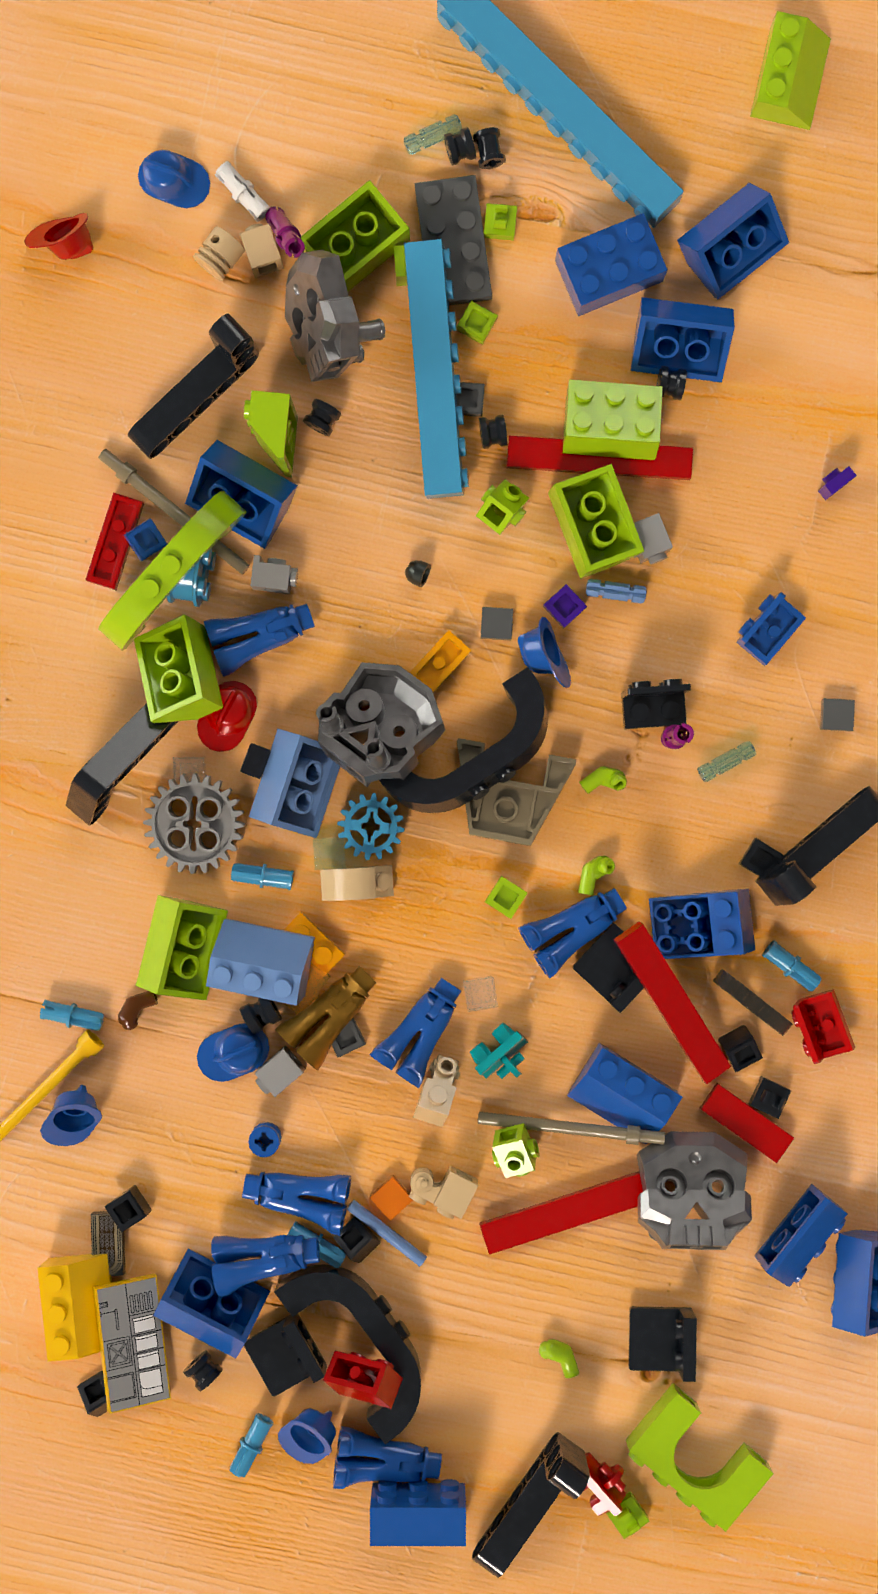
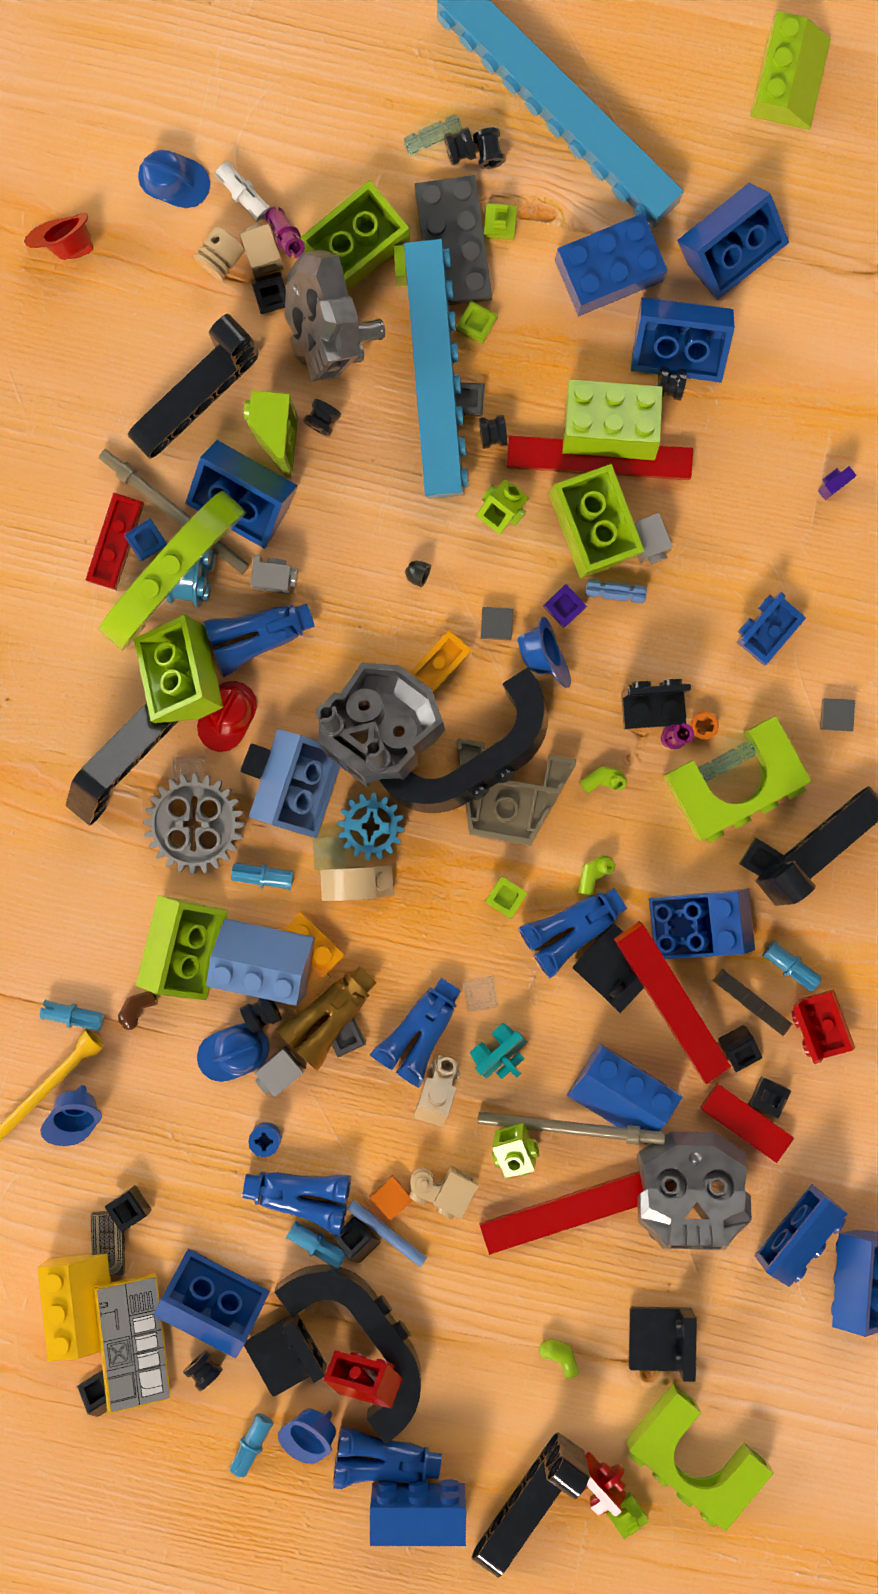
blue piece [211,1235,320,1297] -> none
none -> black slope [251,272,286,314]
none -> lime arch [663,716,812,843]
none -> orange bush [690,712,719,740]

